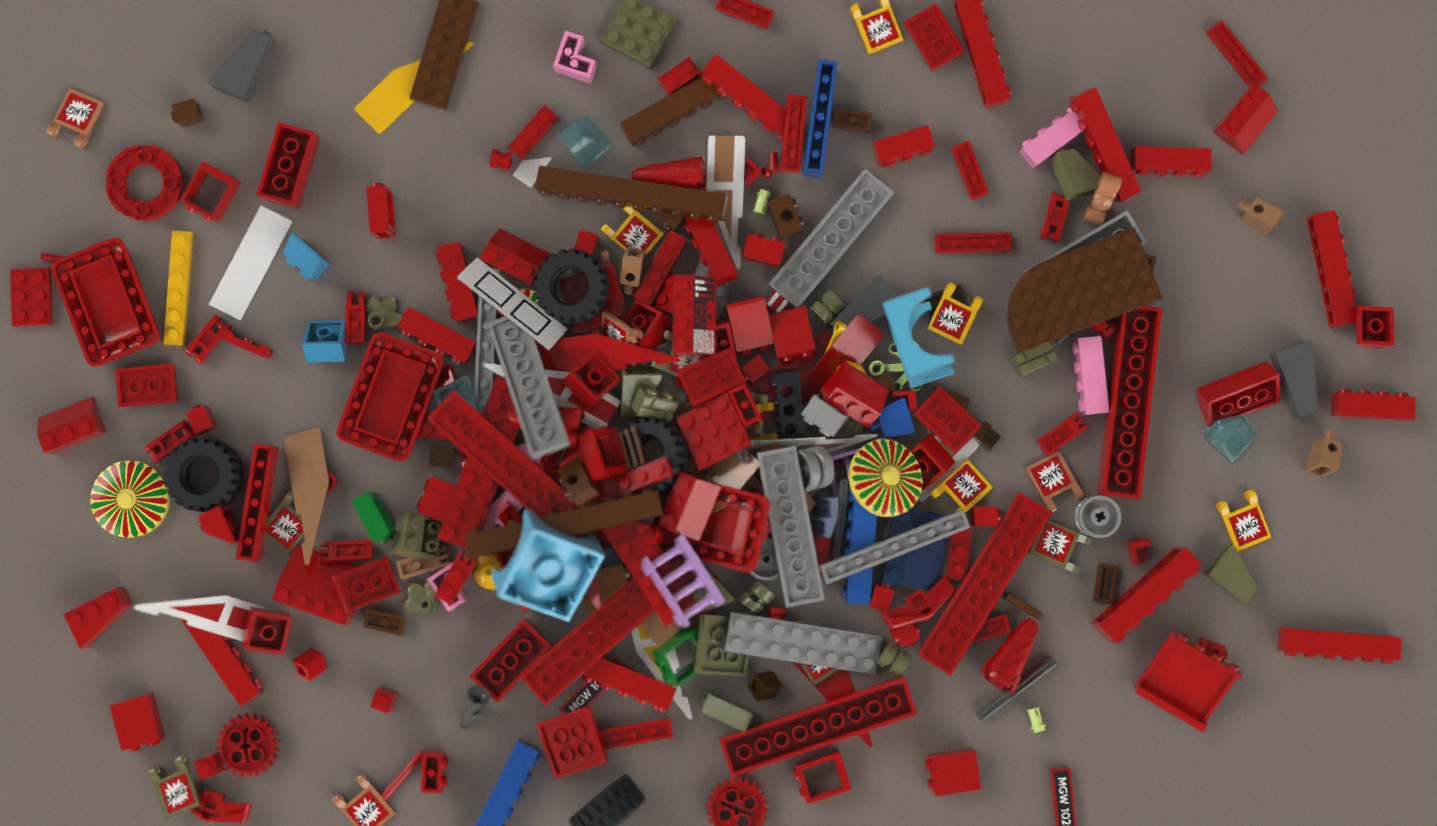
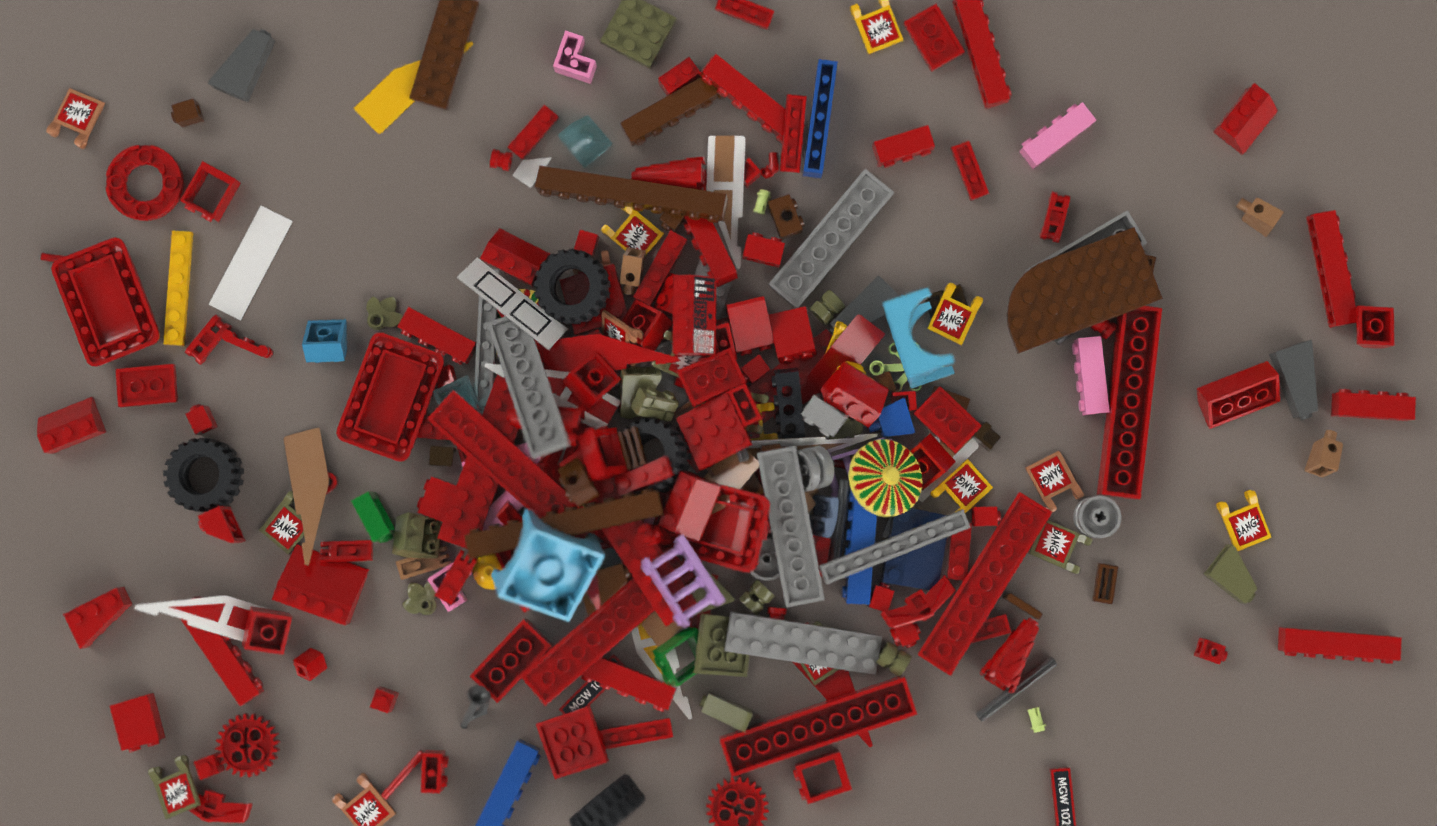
red plate [10,267,53,327] -> none
dish [91,461,170,538] -> none
red plate [144,420,196,464] -> none
red brick [236,443,280,562] -> none
red brick [256,122,320,210] -> none
dark azure slope [283,233,331,281] -> none
red plate [332,556,401,614] -> none
red hinge [345,291,366,344] -> none
reddish brown plate [363,608,407,636] -> none
red window [366,183,396,239] -> none
red brick [435,242,478,323] -> none
dark brown panel [748,671,783,701] -> none
tile [766,291,790,313] -> none
reddish brown plate [832,108,873,133] -> none
red brick [925,748,981,796] -> none
red tile [934,232,1012,254] -> none
olive brick [1011,342,1058,377] -> none
red hinge [1036,411,1089,457] -> none
olive slope [1050,148,1101,201] -> none
red brick [1069,87,1142,202] -> none
nougat piece [1083,172,1122,226] -> none
red brick [1091,547,1202,643] -> none
red panel [1126,538,1151,565] -> none
red brick [1130,146,1212,178] -> none
red panel [1134,630,1243,732] -> none
clear light blue slope [1204,414,1257,464] -> none
red tile [1206,20,1269,87] -> none

